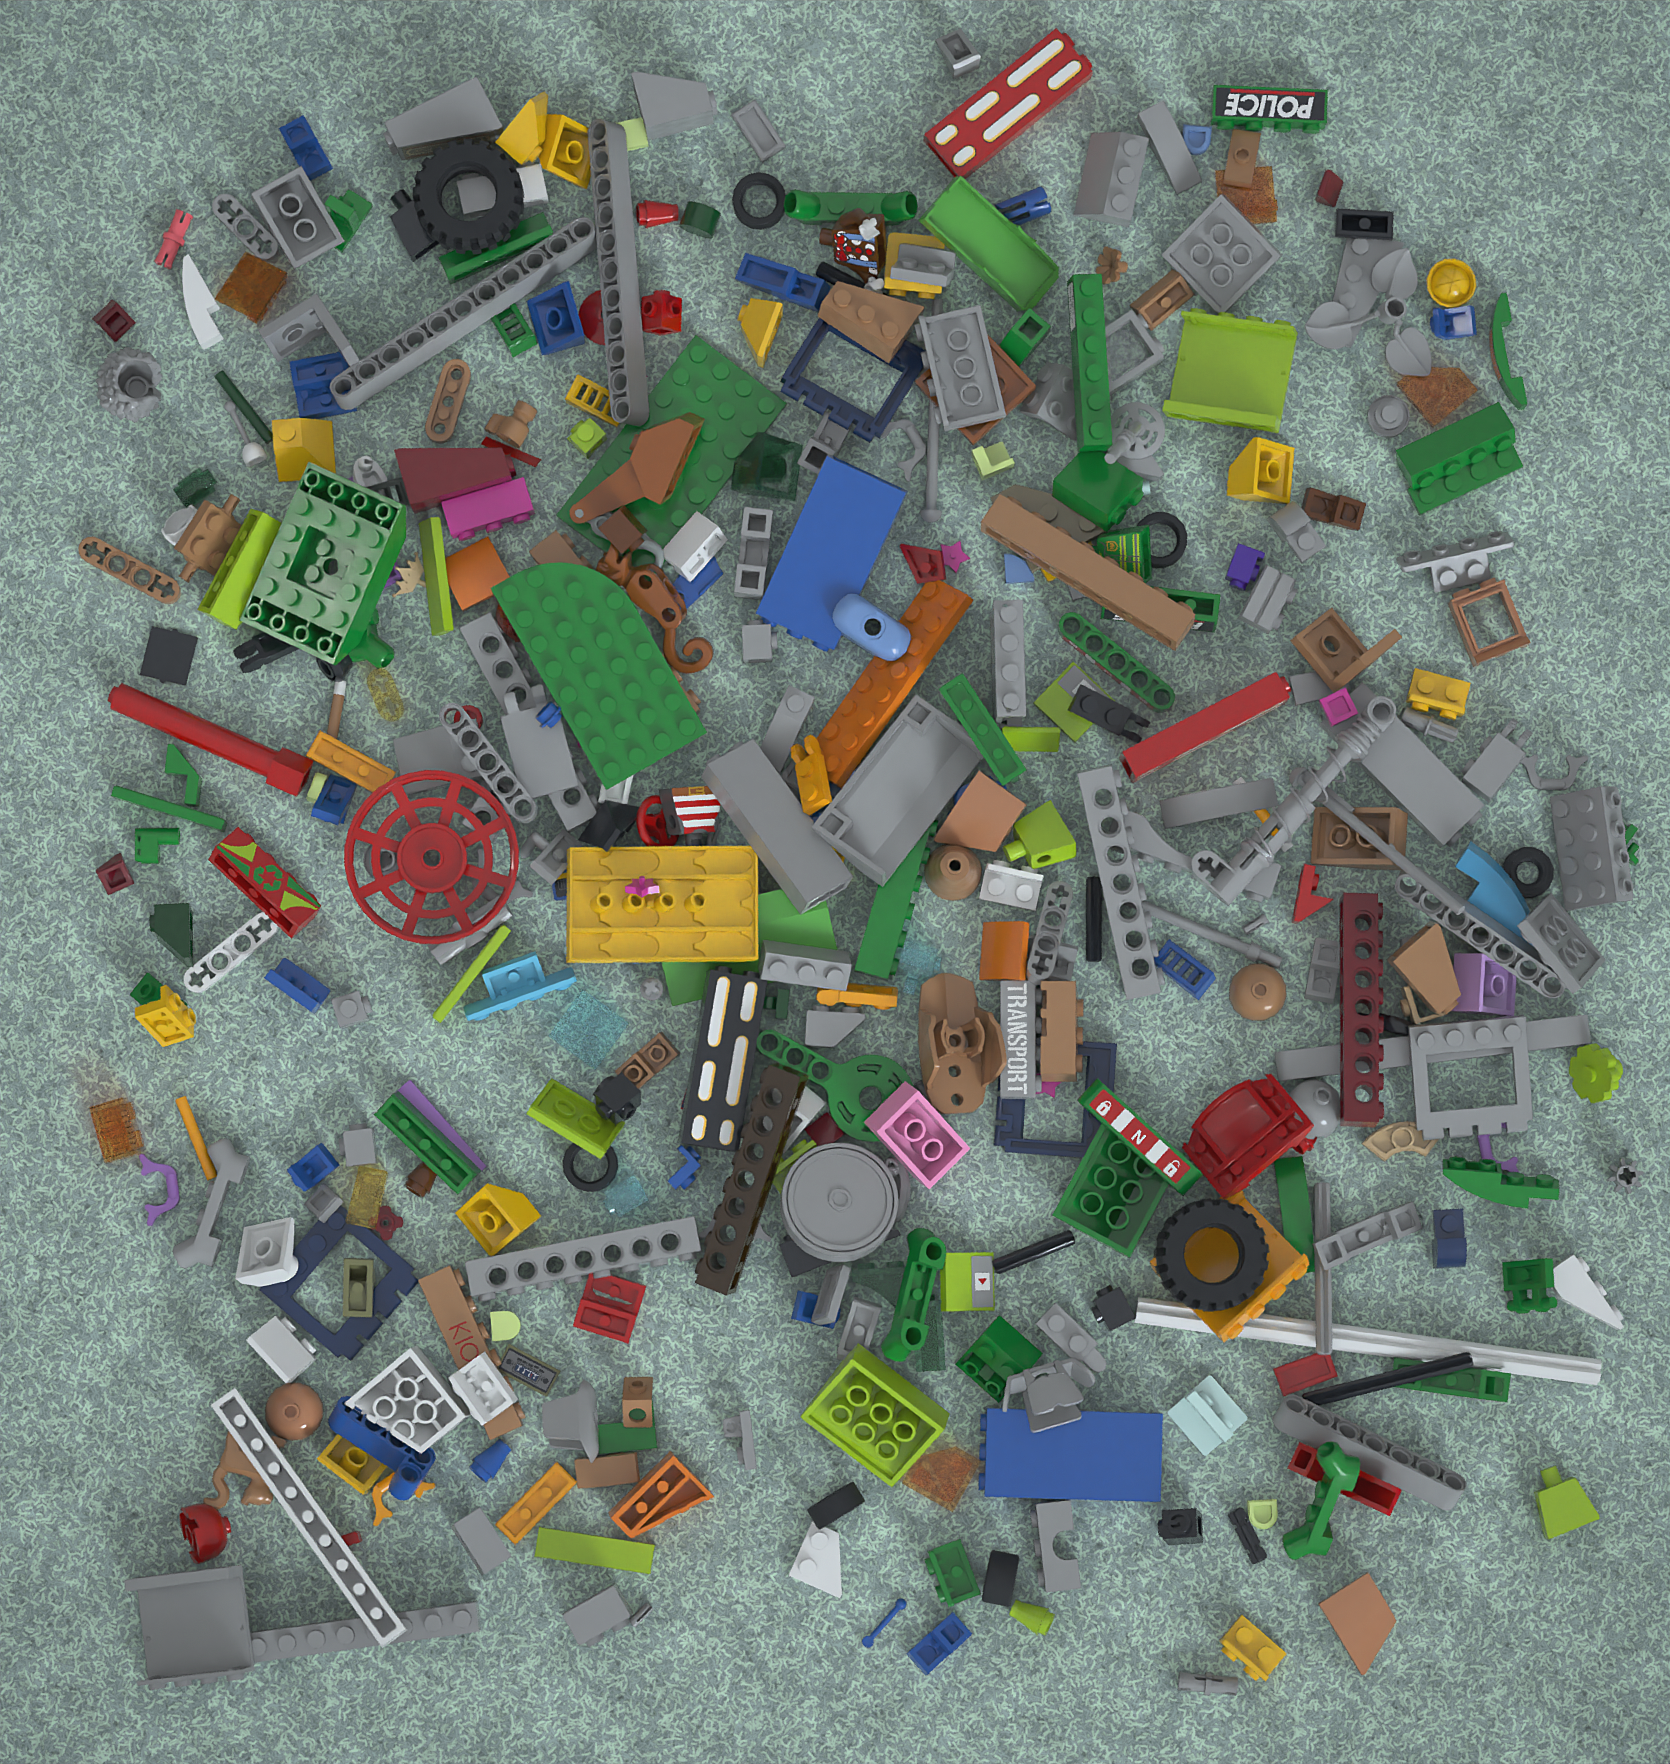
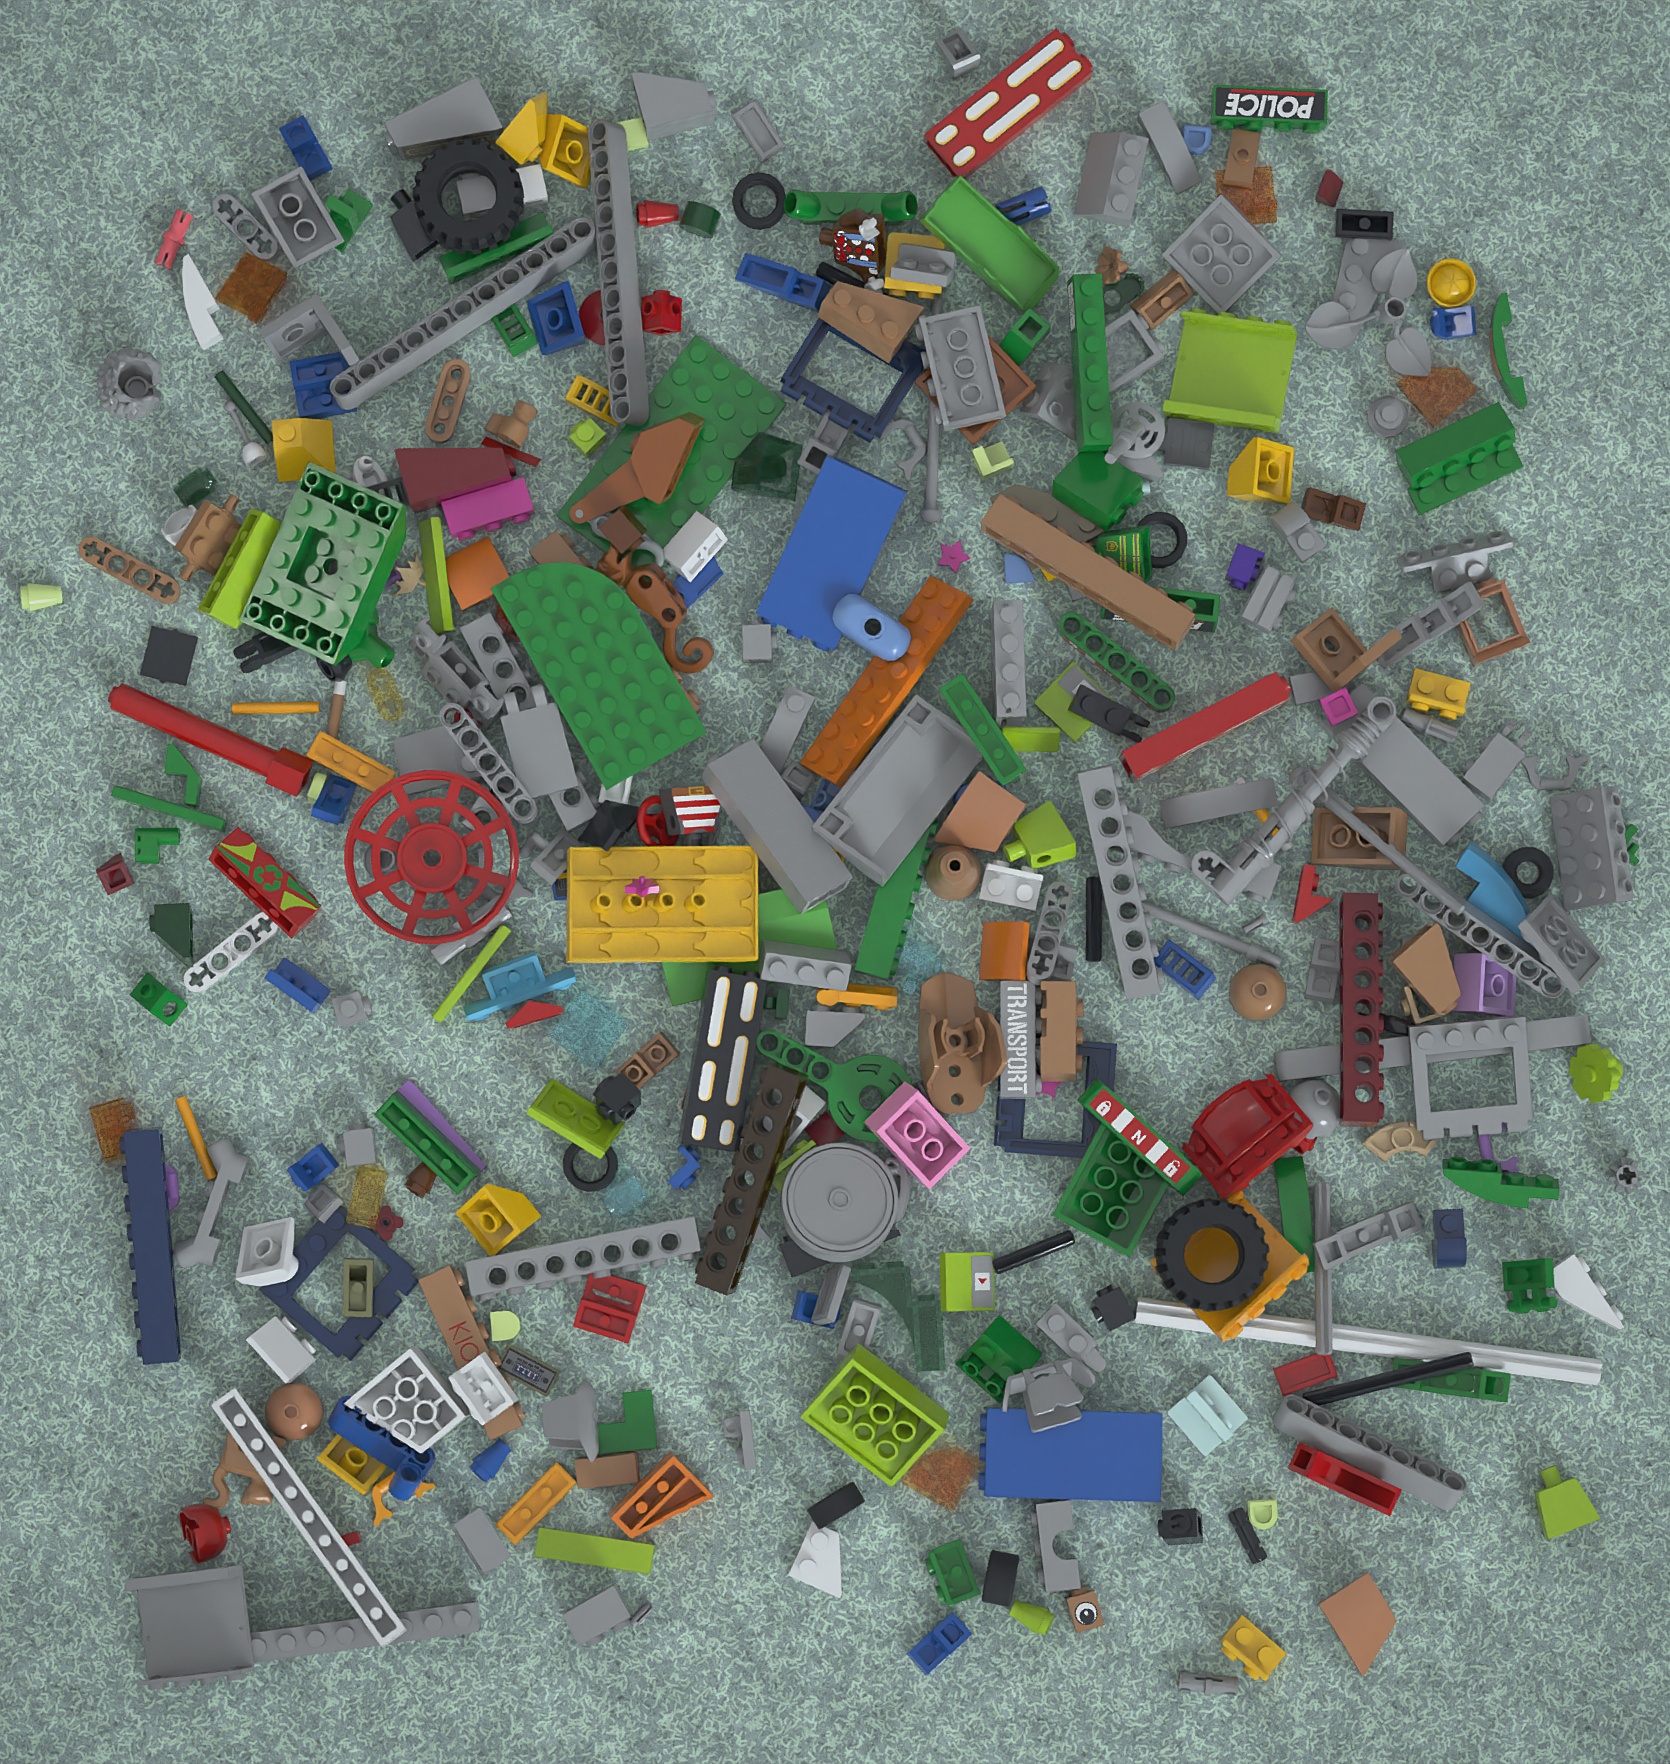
dark red slope [92,299,136,343] -> none
yellow bracket [135,985,196,1047] -> none
blue plate [535,702,562,728] -> none
medium nougat bracket [622,1377,653,1427] -> none
light grey axle [640,978,663,1001] -> none
light grey arch [734,507,773,600] -> none
yellow slope [737,298,783,368] -> none
light orange hinge [790,735,832,816] -> none
blue hinge [862,1598,907,1648] -> none
green plate [881,1228,946,1362] -> none
red piece [900,544,946,584] -> none
green plate [1282,1441,1360,1560] -> none
none -> yellowish green cone [20,583,62,611]
none -> dark blue brick [119,1126,181,1365]
none -> light orange bar [232,701,319,714]
none -> light grey bracket [410,616,505,729]
none -> red slope [506,1001,565,1030]
none -> medium nougat brick [1065,1586,1105,1633]
none -> dark green piece [1103,273,1145,316]
none -> dark grey piece [1146,418,1215,470]
none -> light grey slope [1369,582,1485,669]

